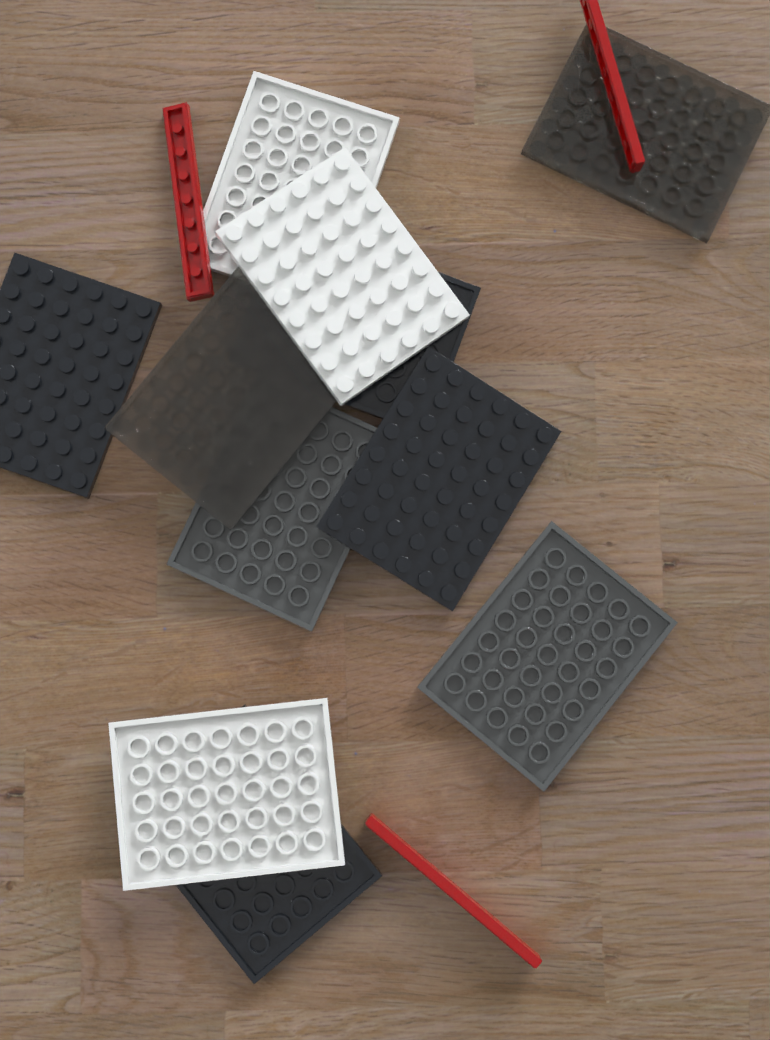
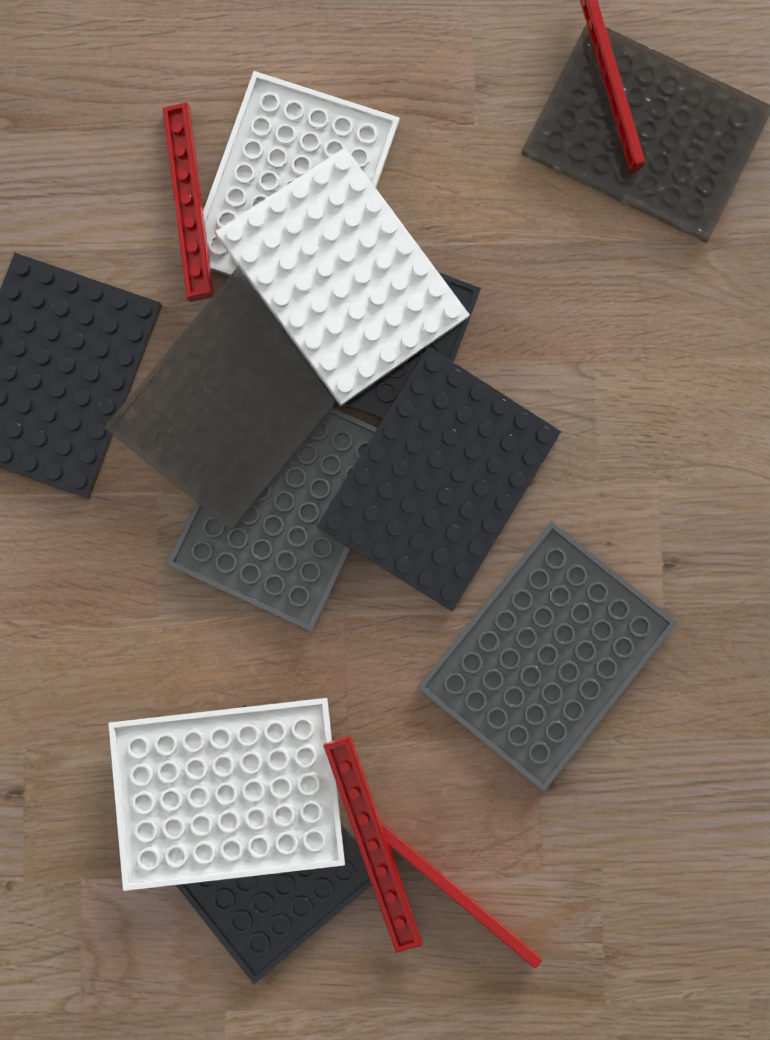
none -> red tile [323,735,423,953]

